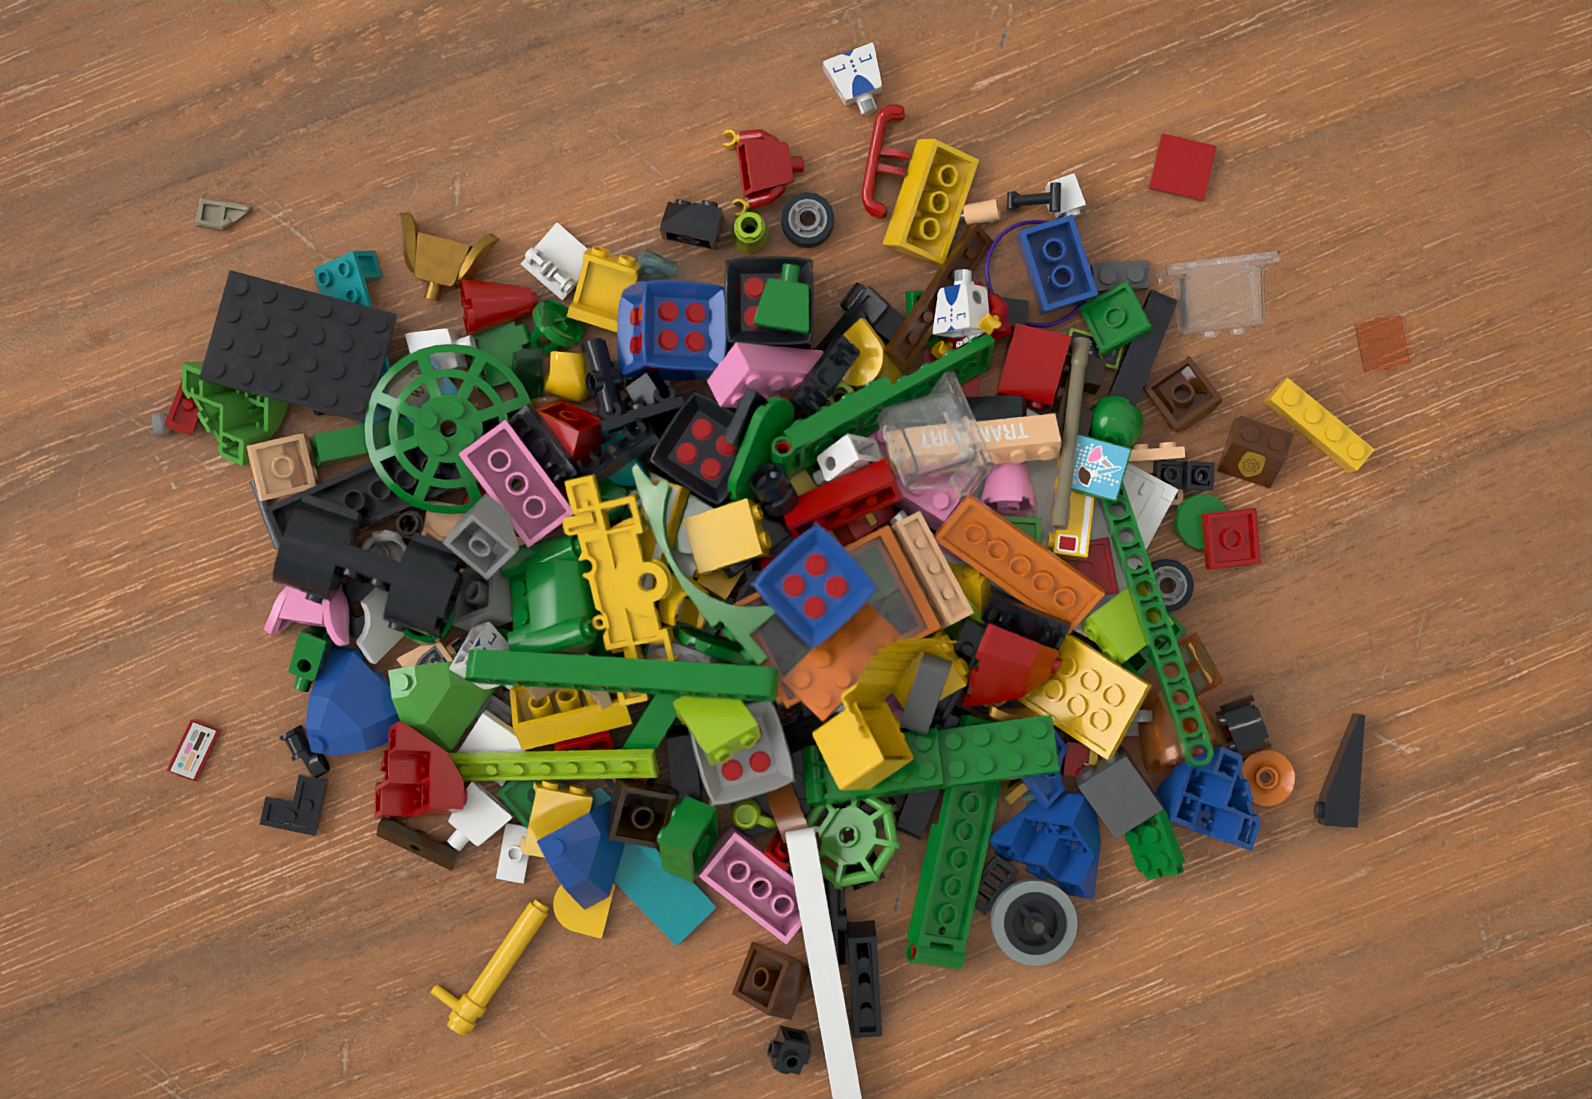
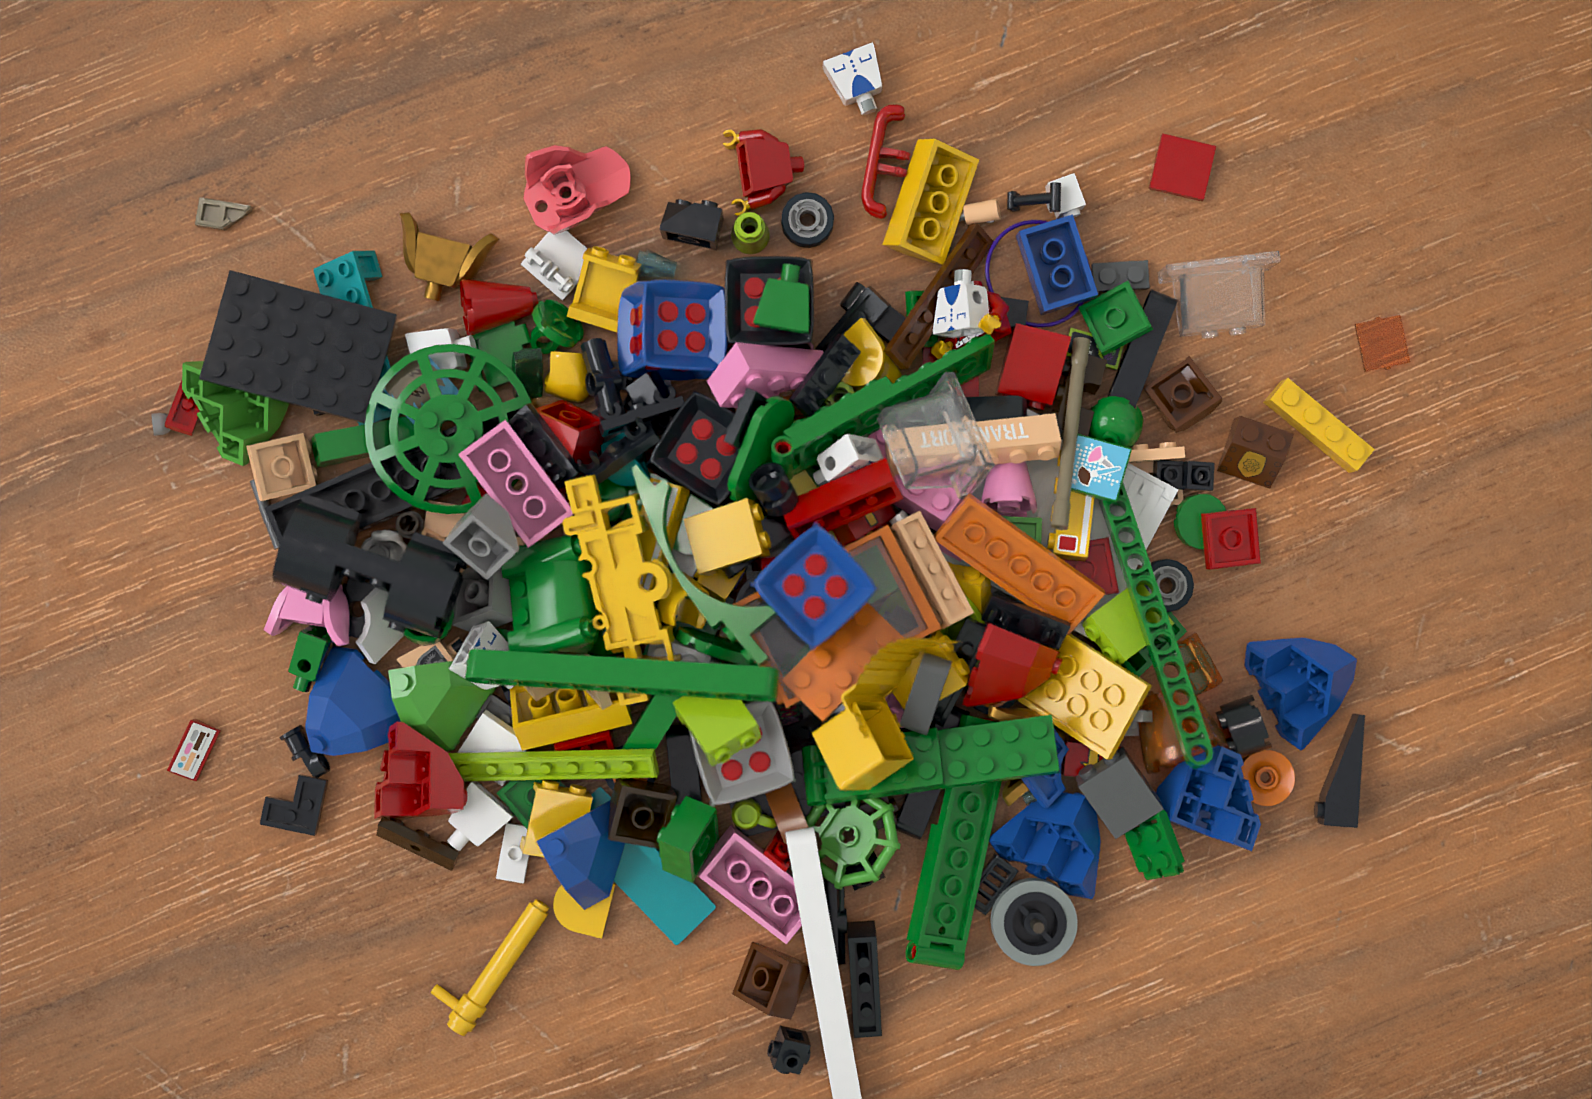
none -> coral piece [523,145,631,235]
none -> blue brick [1244,637,1357,750]

